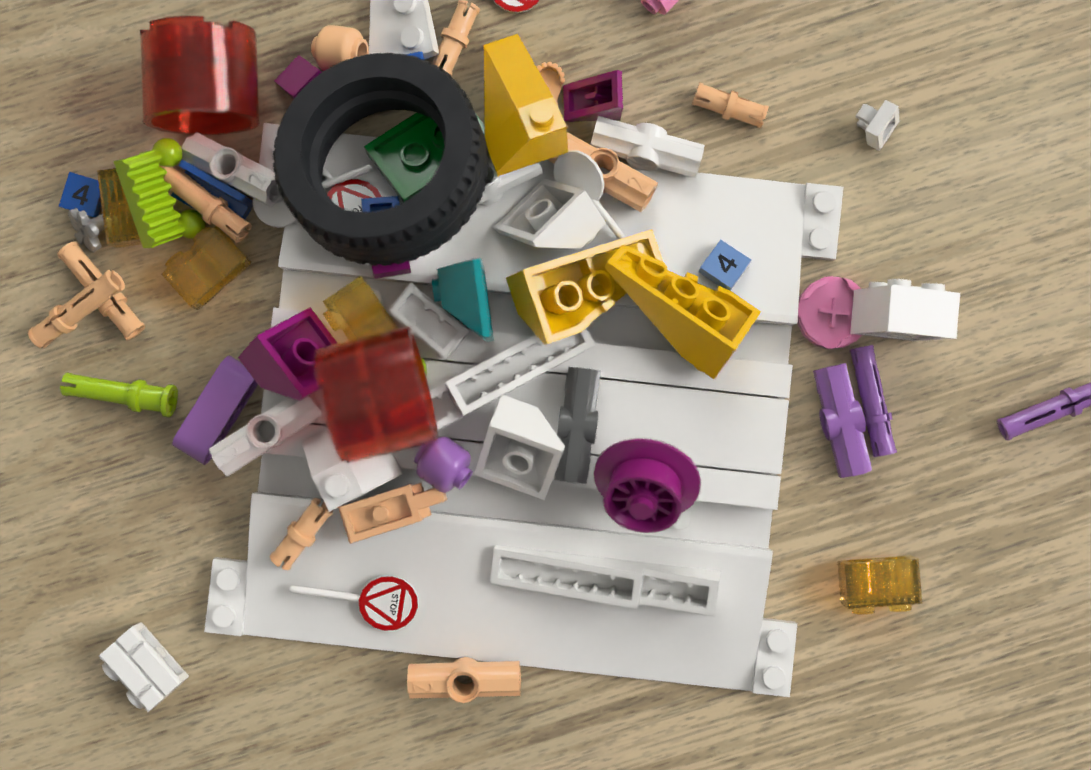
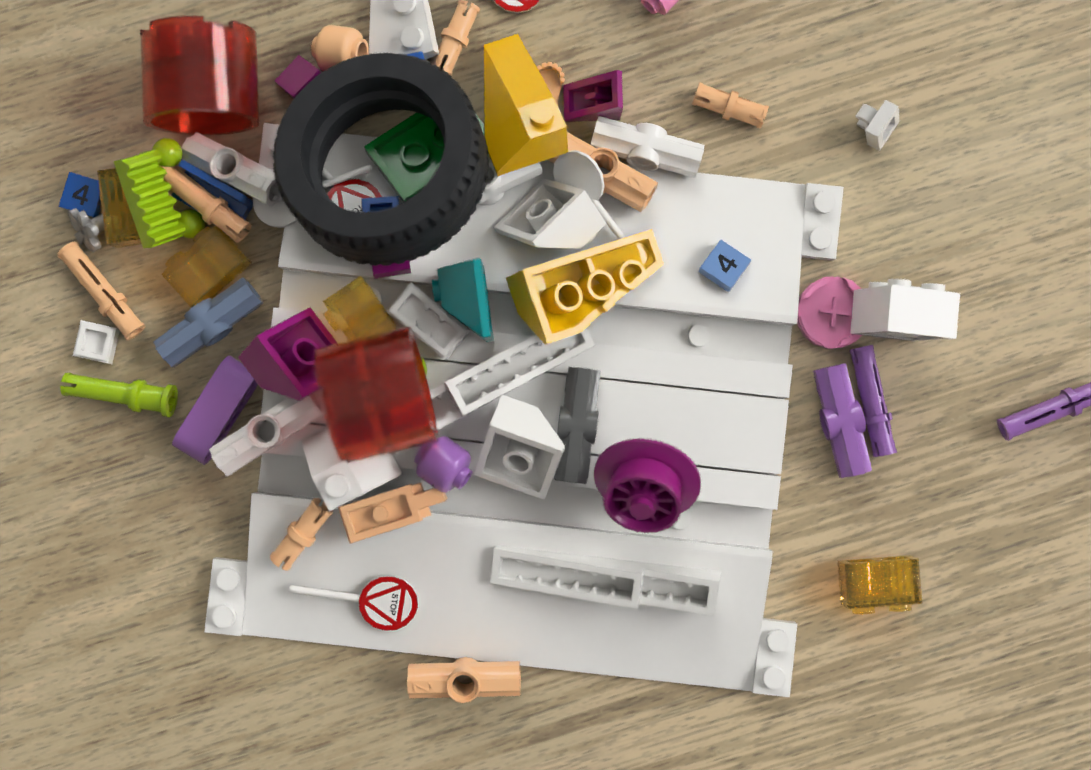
light nougat pin [28,270,125,348] -> none
white brick [99,622,189,712] -> none
yellow wedge [604,245,761,379] -> none
none -> white tile [73,320,120,364]
none -> sand blue piece [153,277,264,368]

